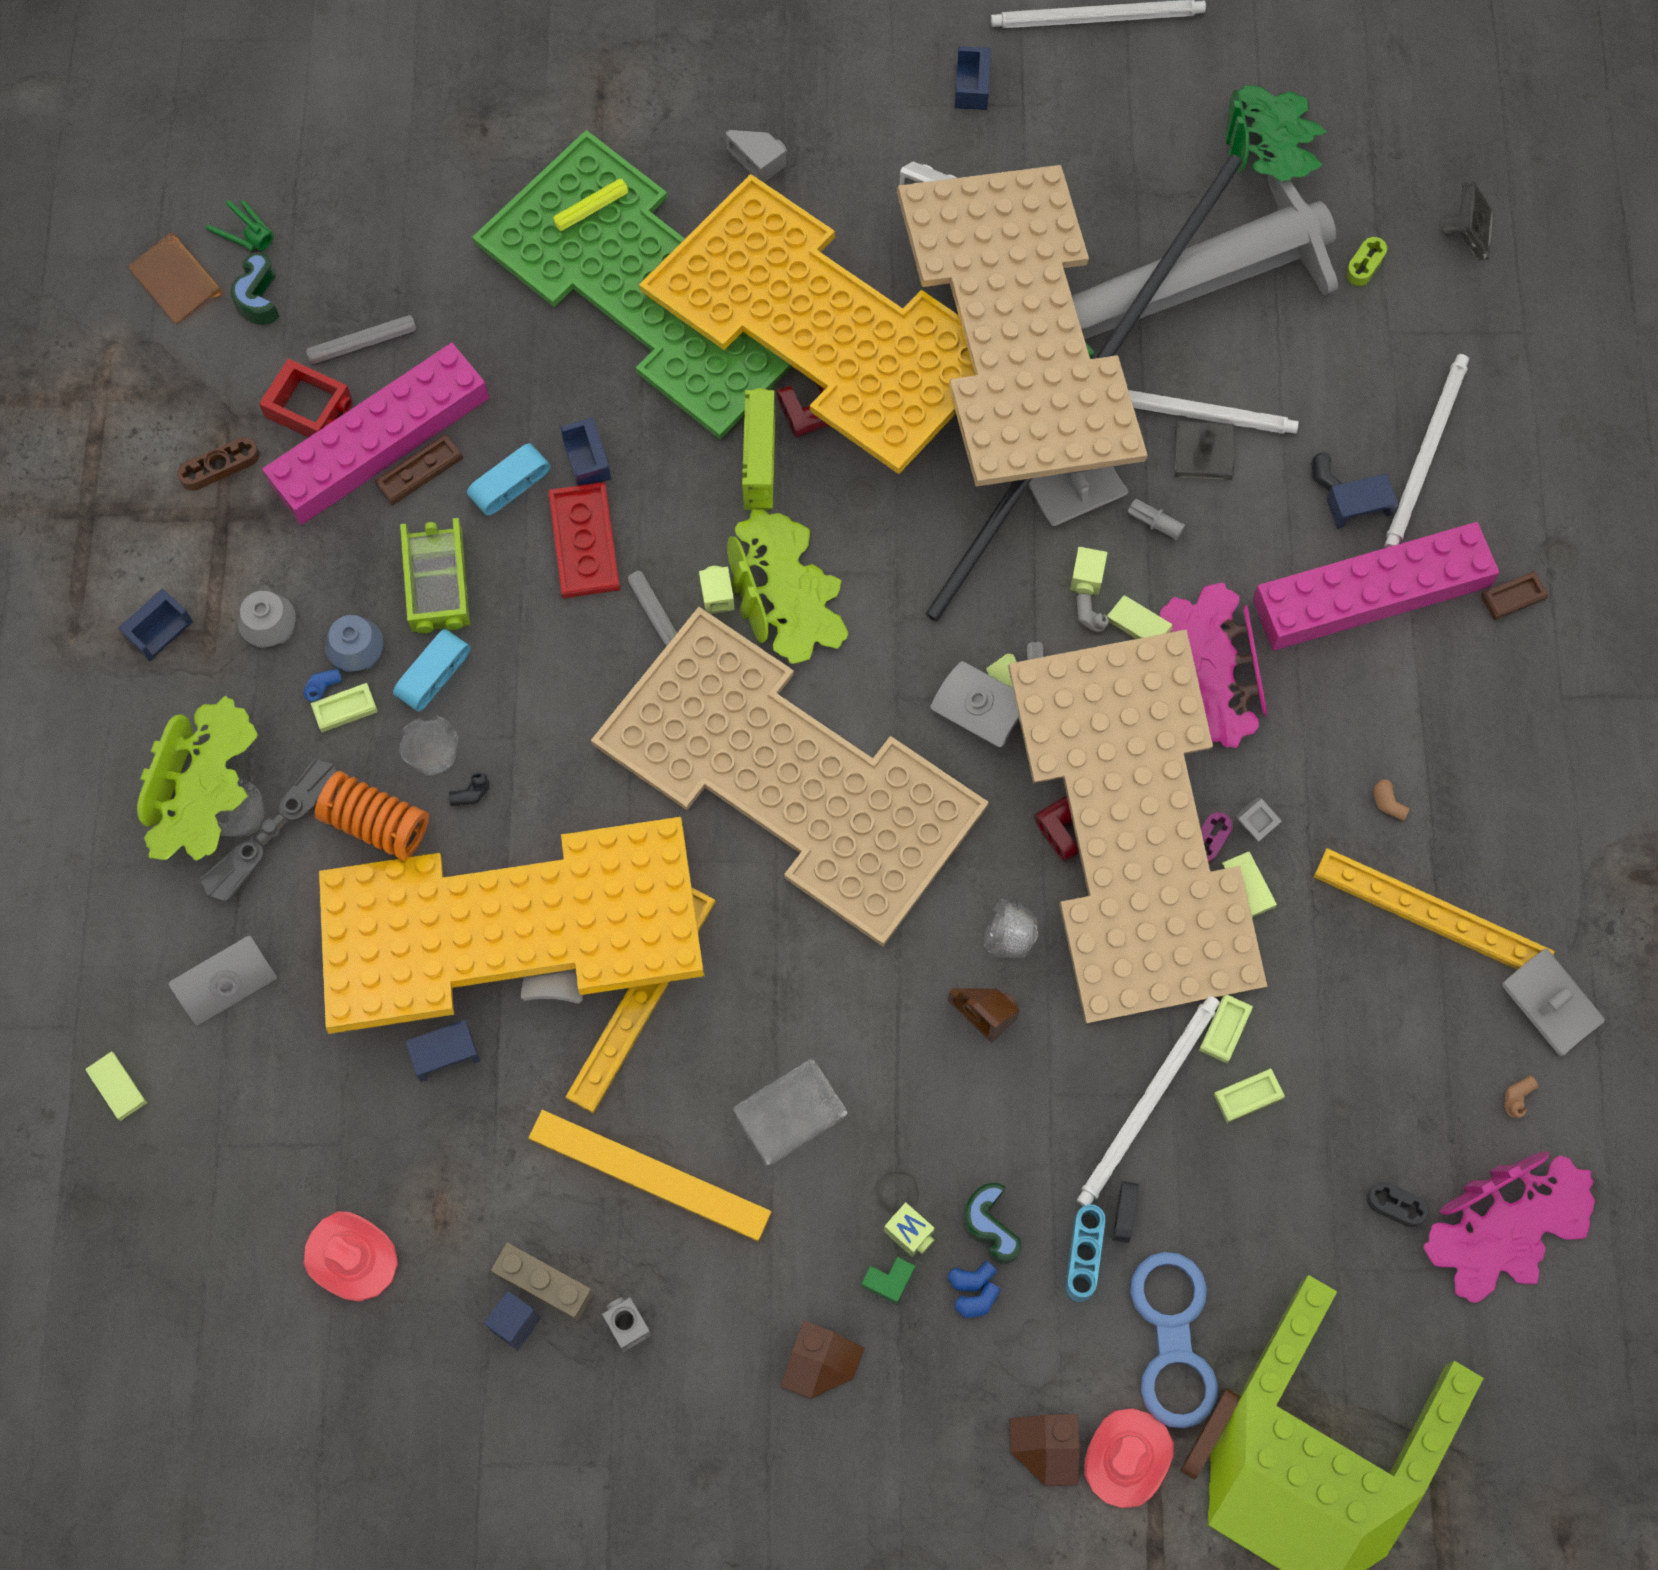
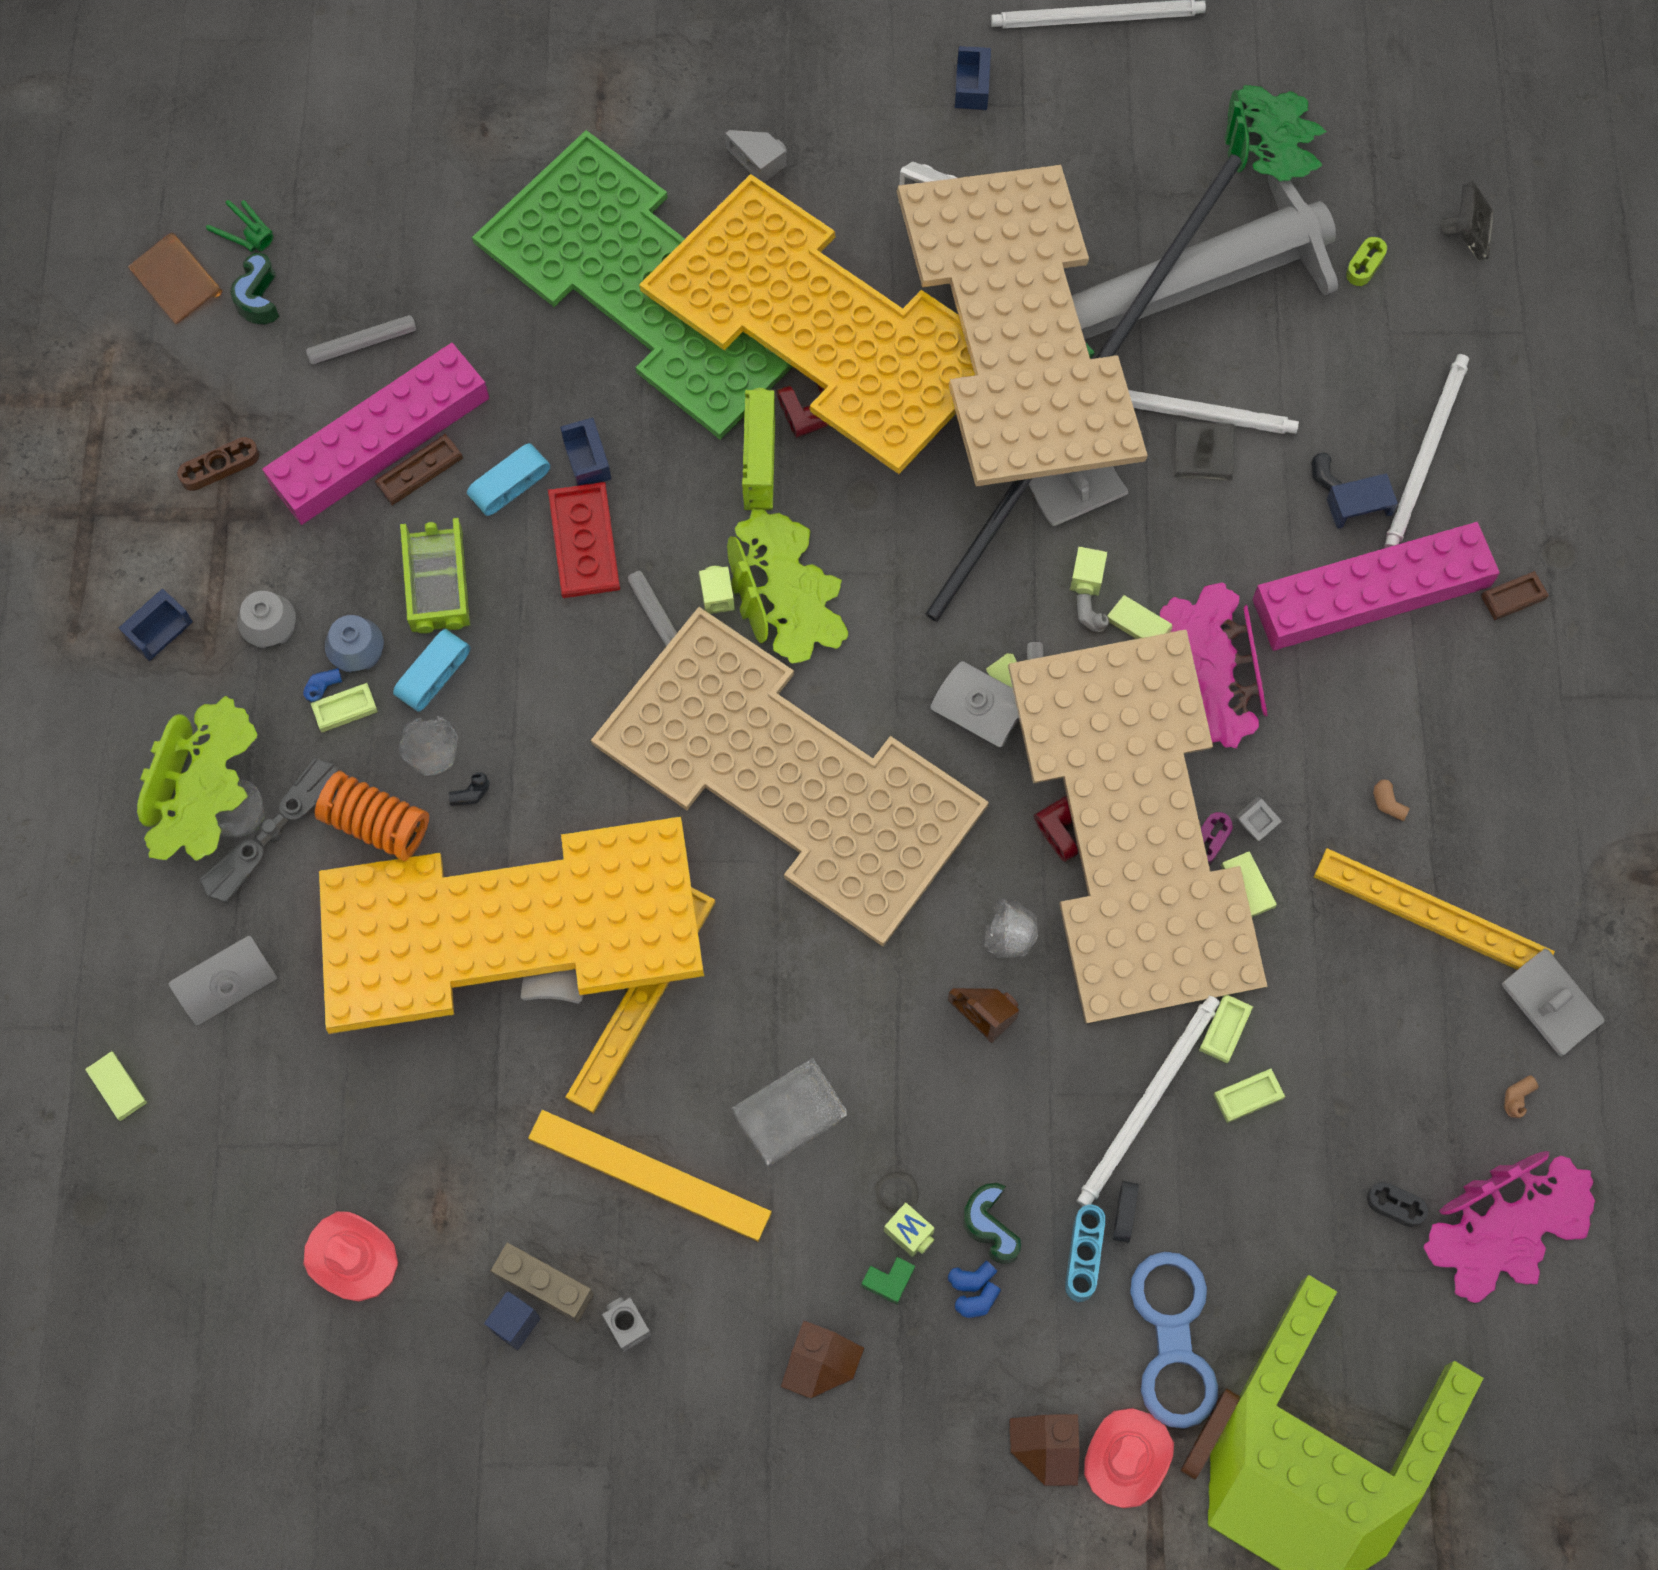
red window [259,358,352,438] -> none
dark blue panel [405,1020,480,1082] -> none
neon yellow axle [553,179,628,231] -> none
light grey axle [1128,499,1186,541] -> none

